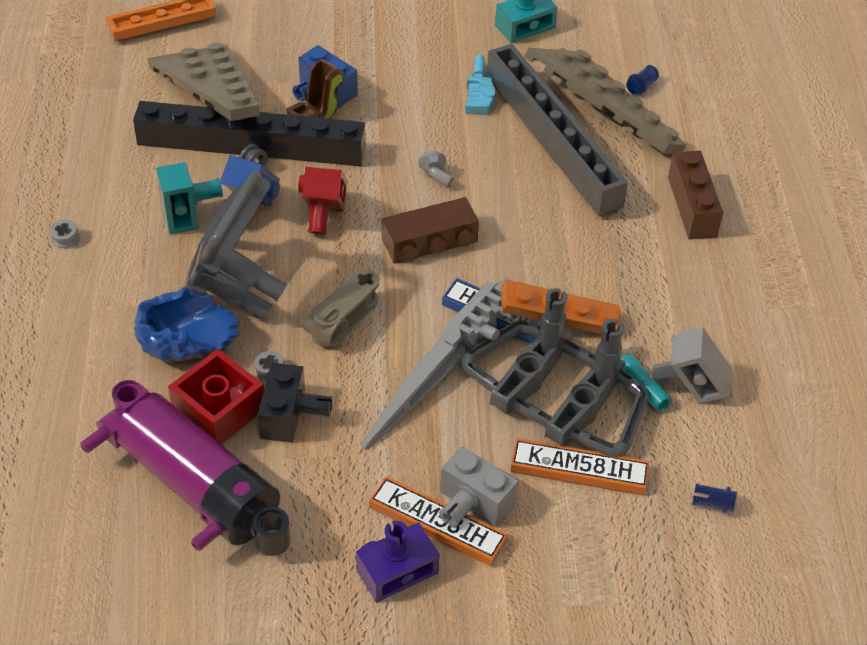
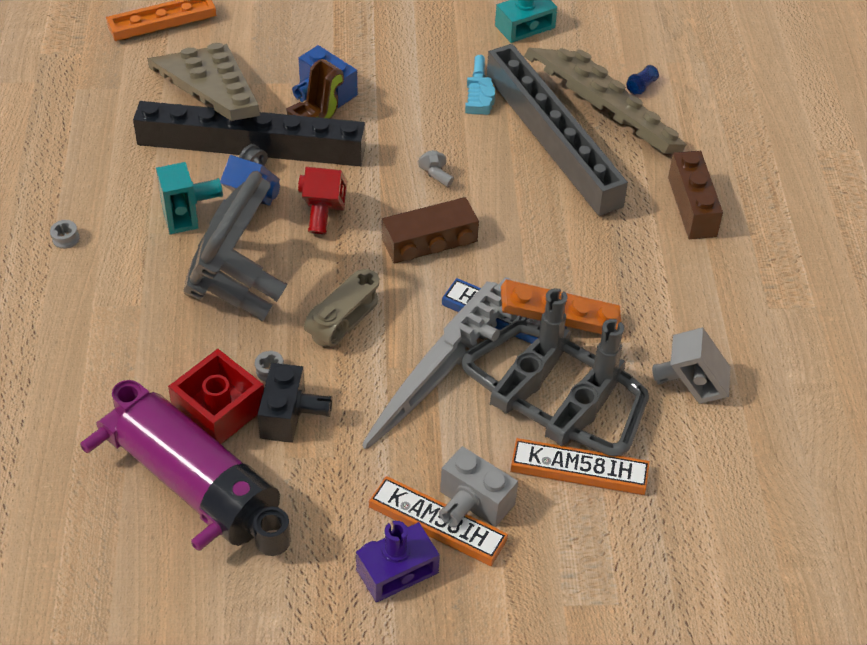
blue hair [134,287,239,362] -> none
teal piece [621,354,672,412] -> none
clear blue pin [692,483,737,514] -> none

